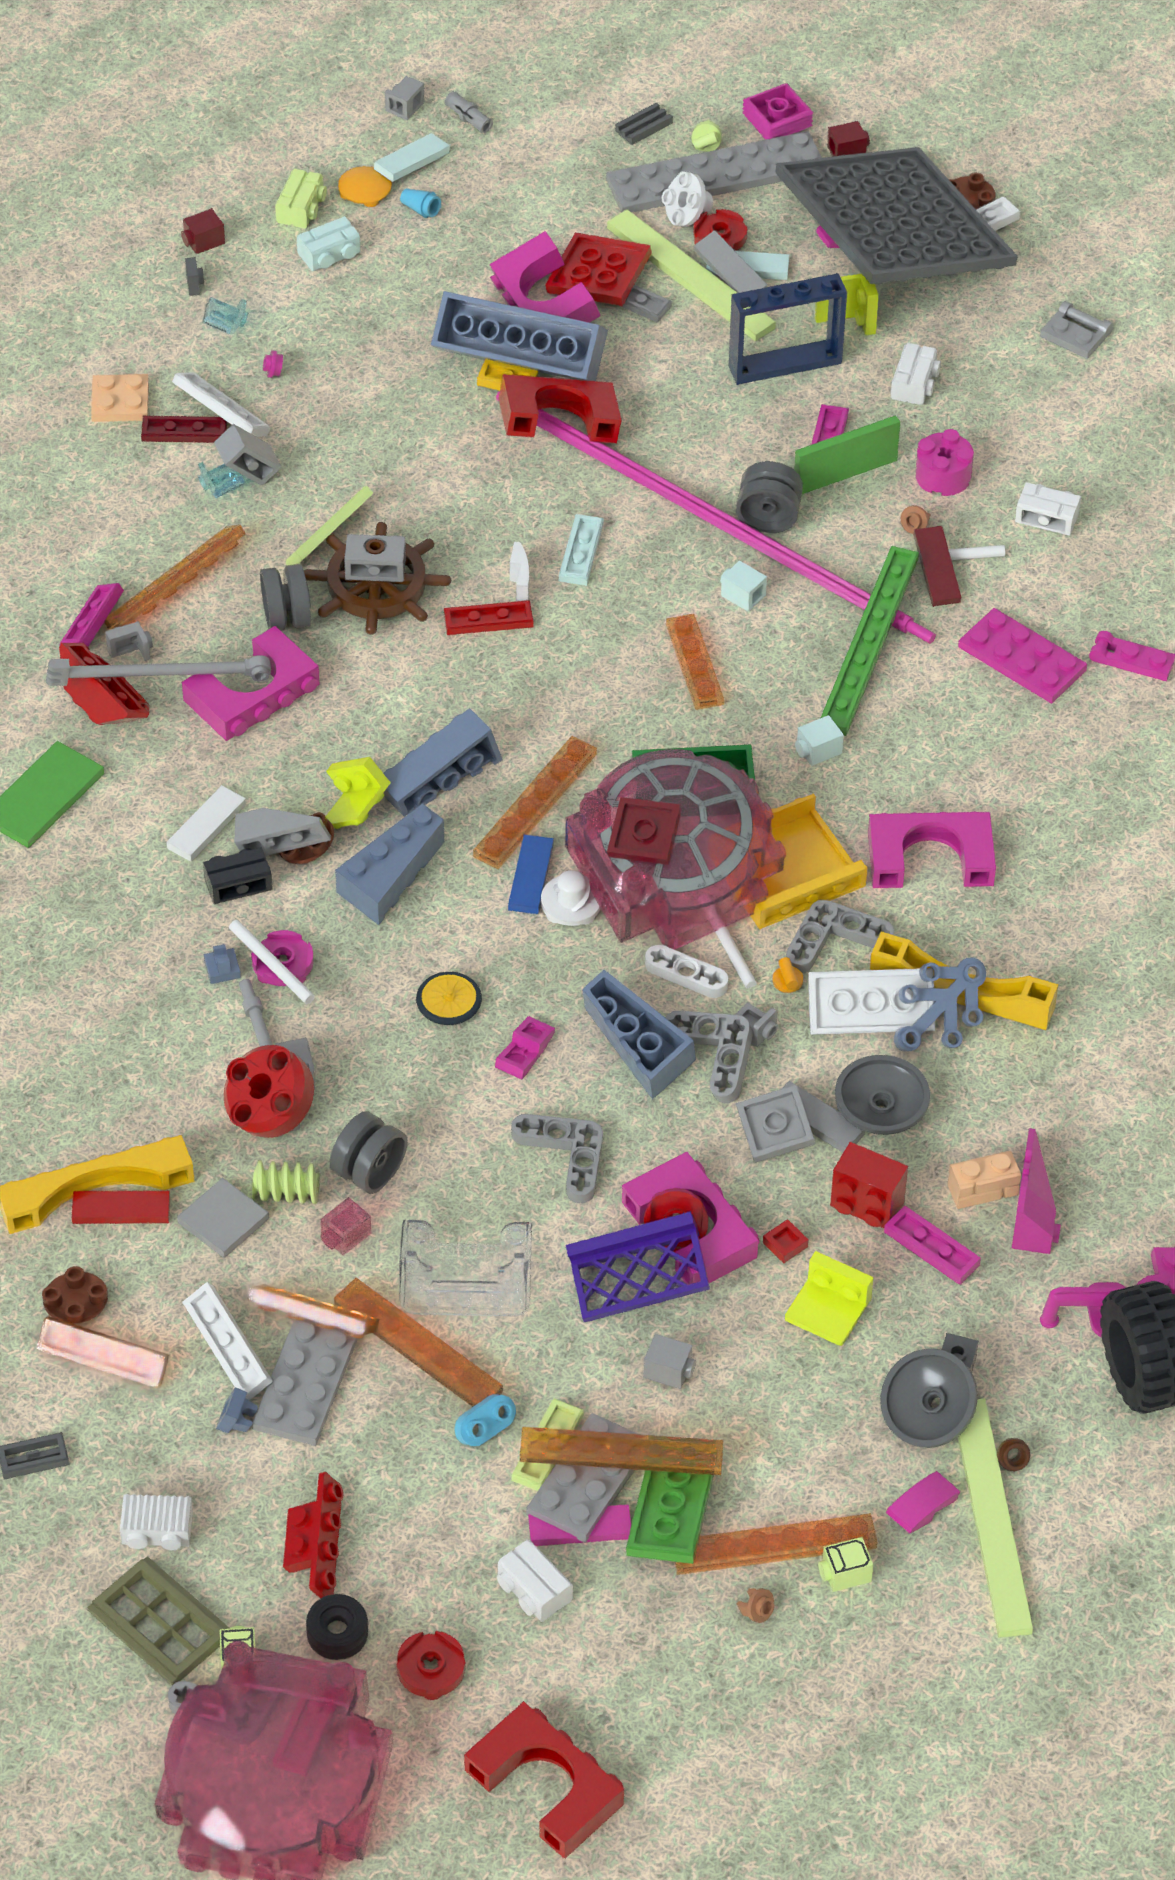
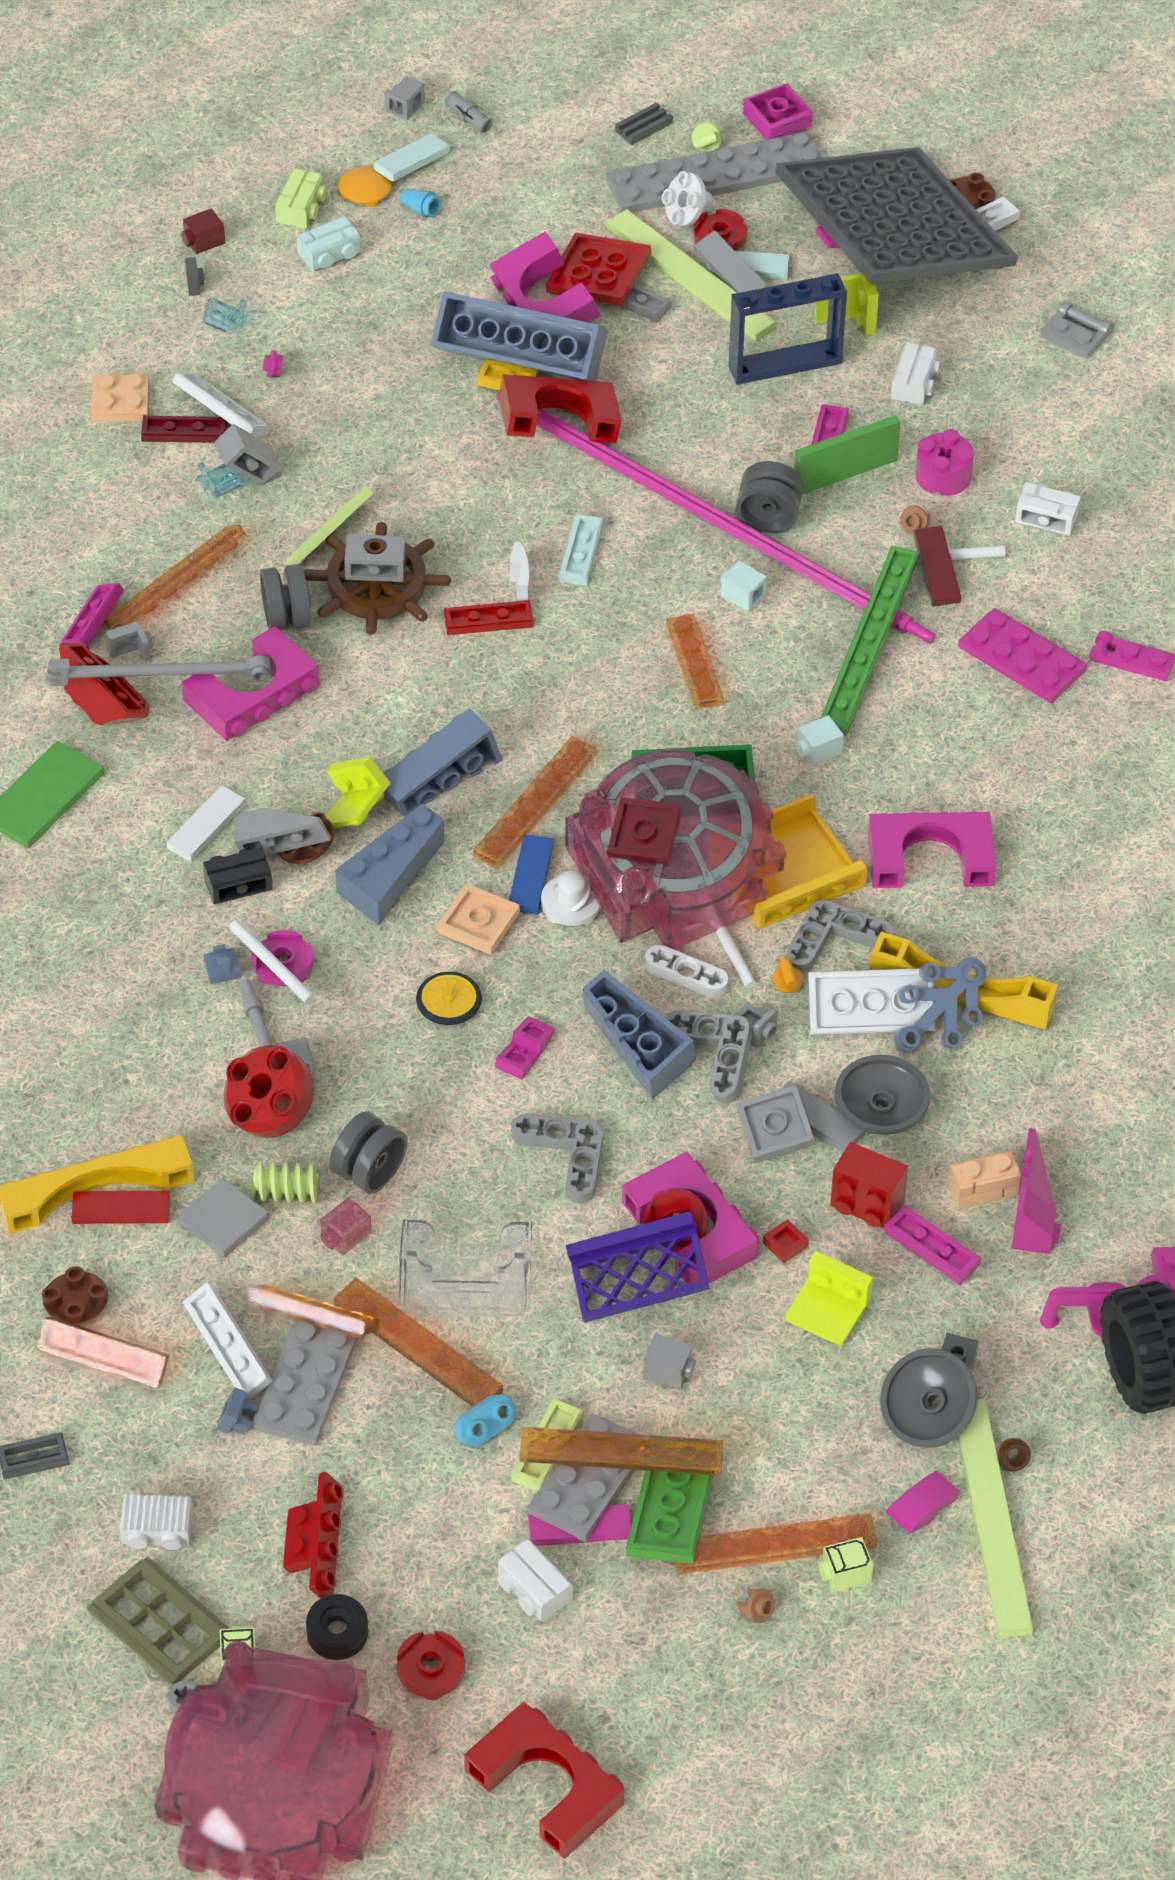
dark red brick [827,121,870,157] -> none
none -> light nougat plate [437,883,520,955]

